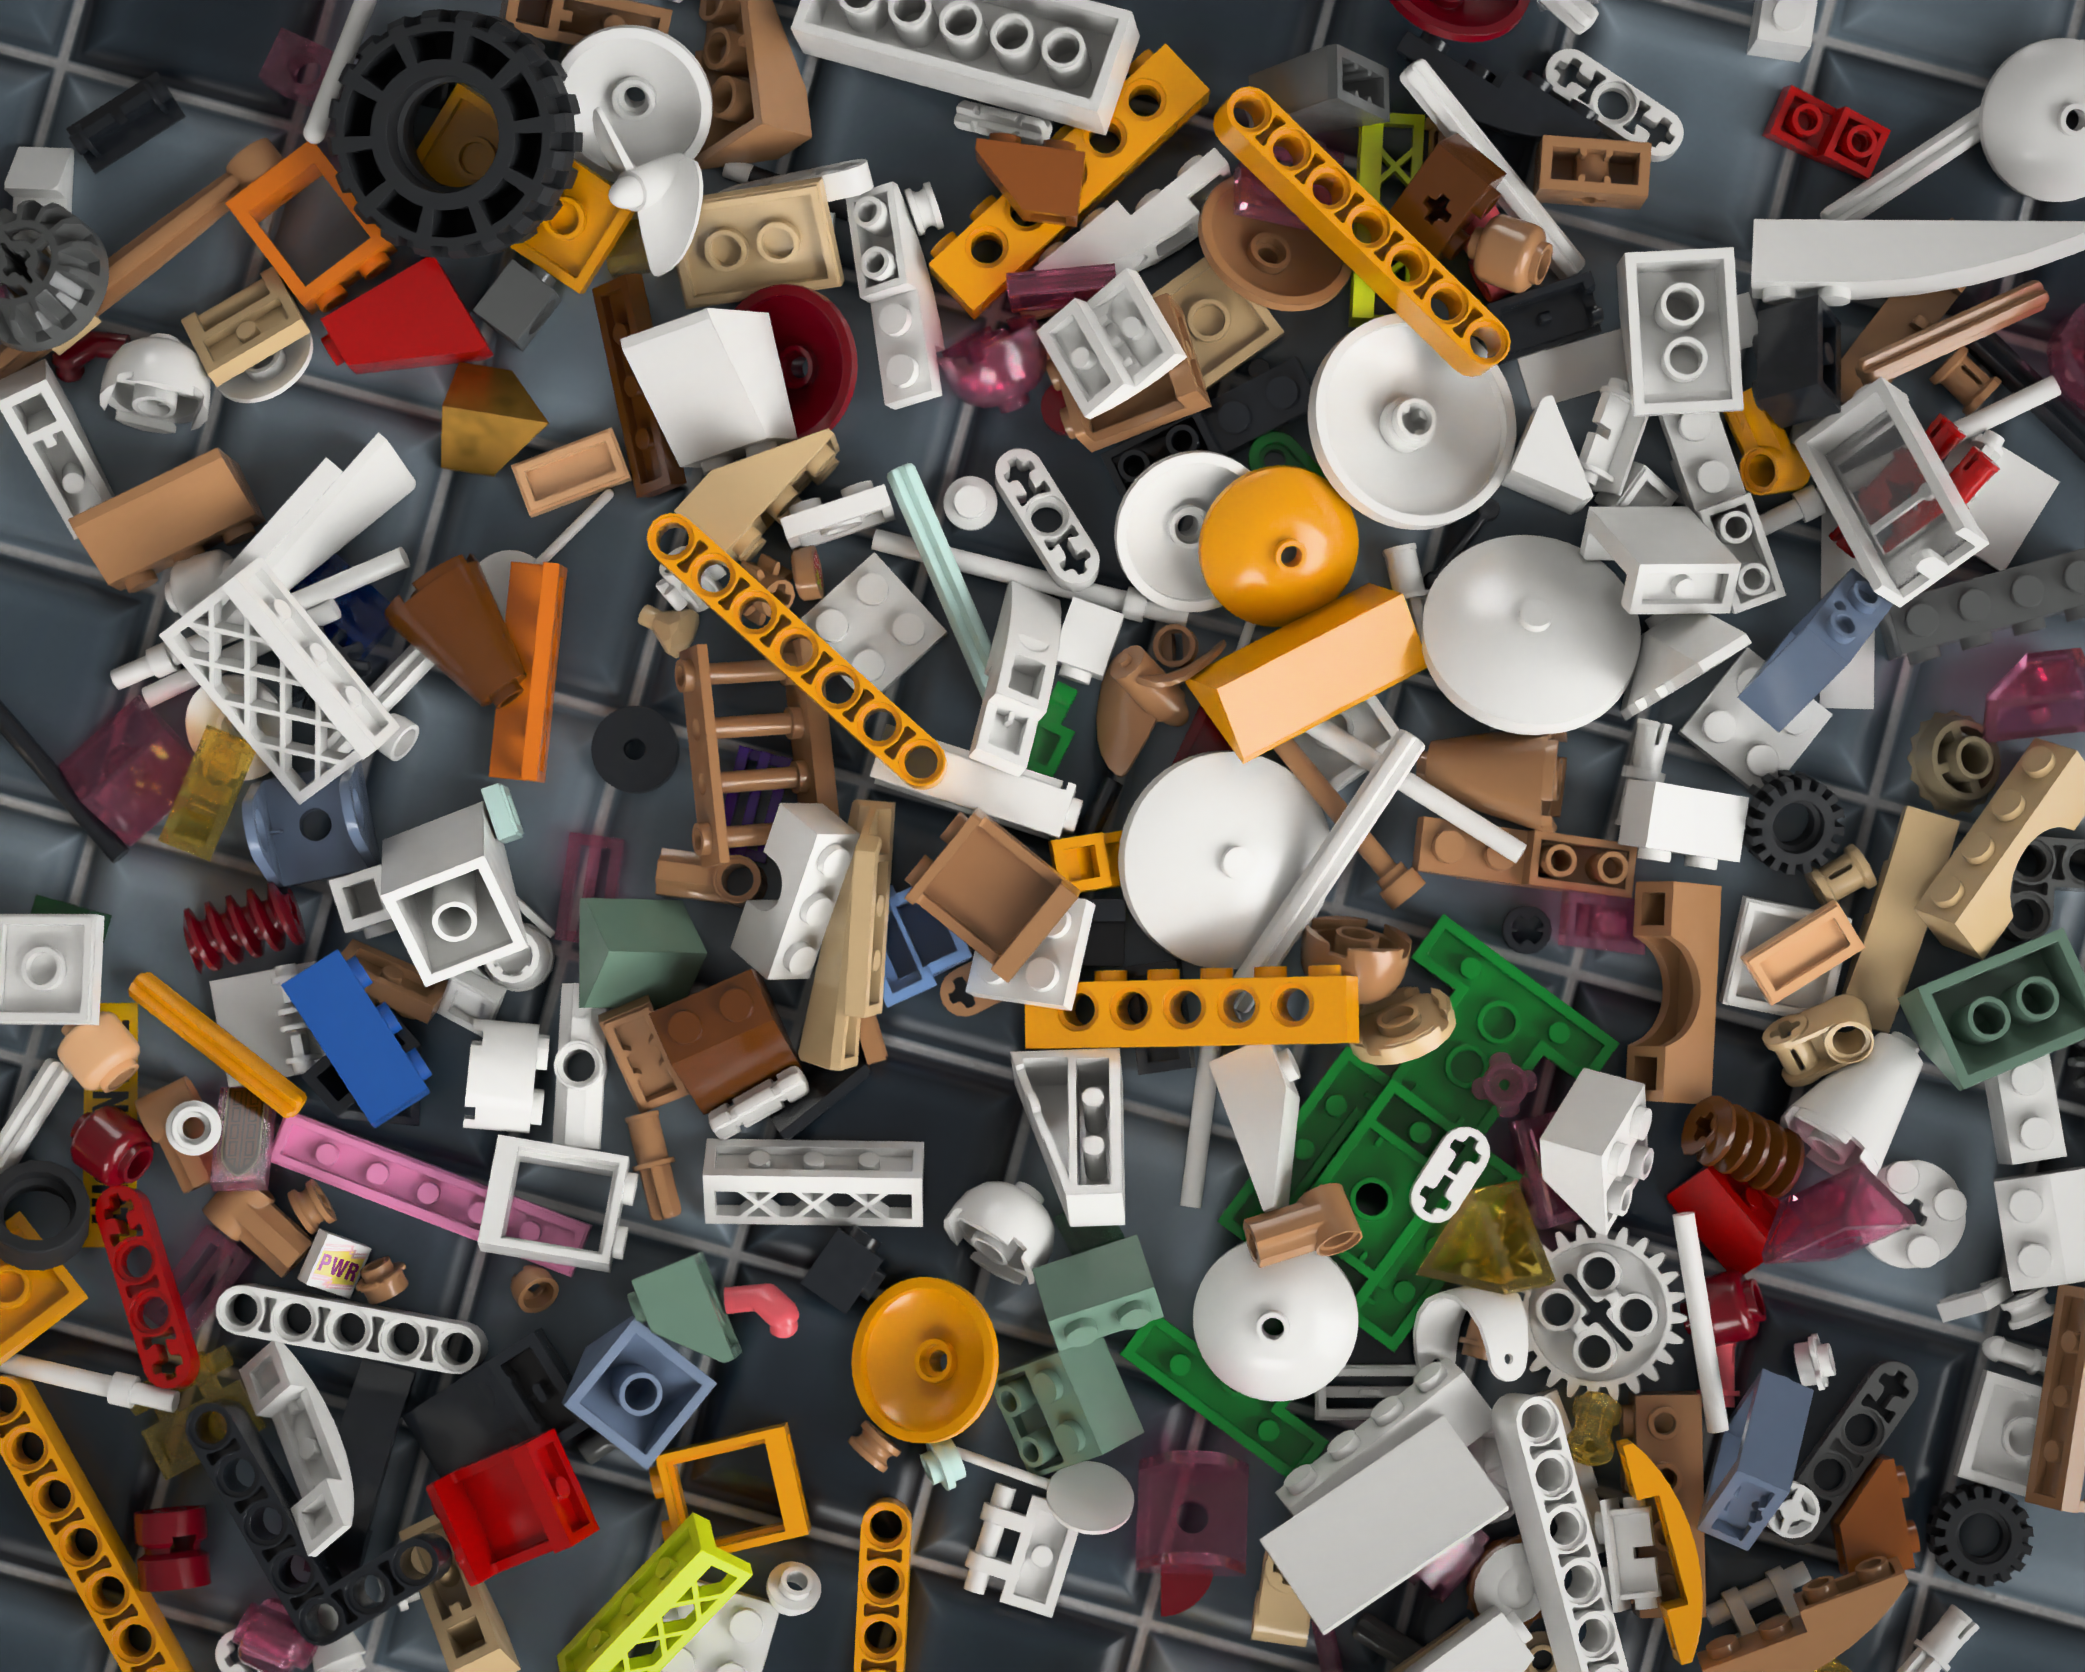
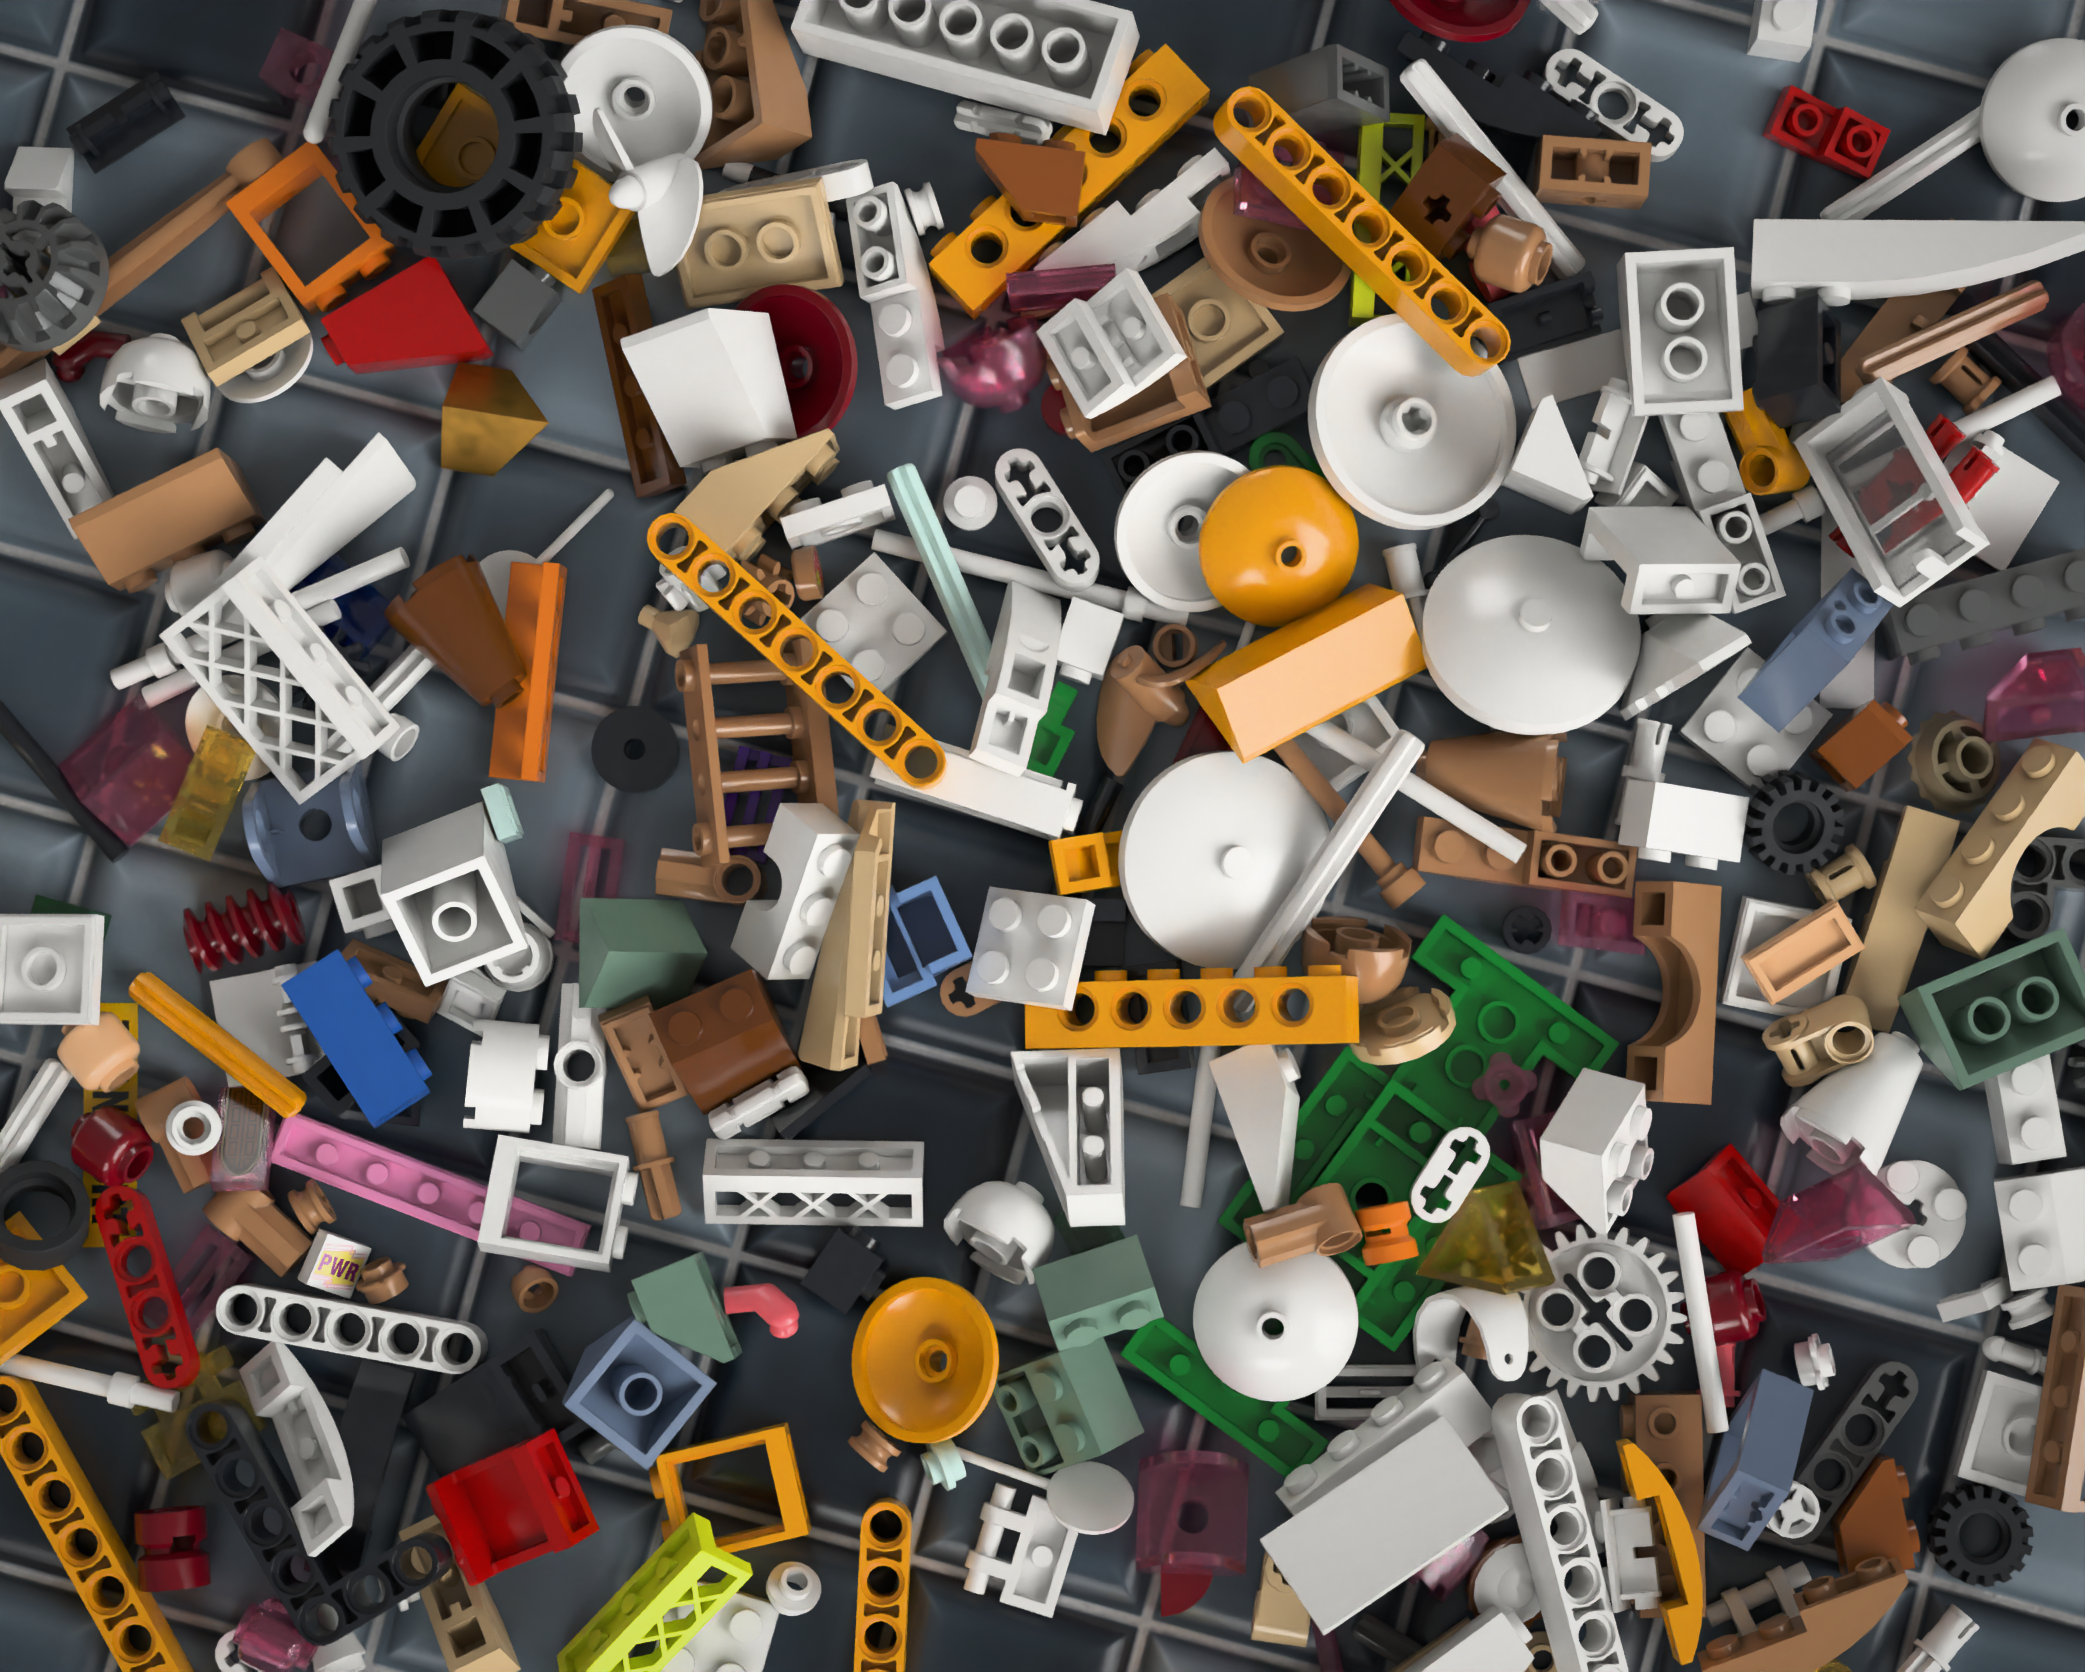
light nougat tile [511,427,632,518] -> none
medium nougat panel [904,807,1081,983] -> none
clear yellow bush [1566,1391,1622,1466] -> none
reddish brown piece [1681,1096,1805,1198] -> none
none -> orange wheel [1354,1201,1419,1266]
none -> dark orange slope [1808,699,1913,793]

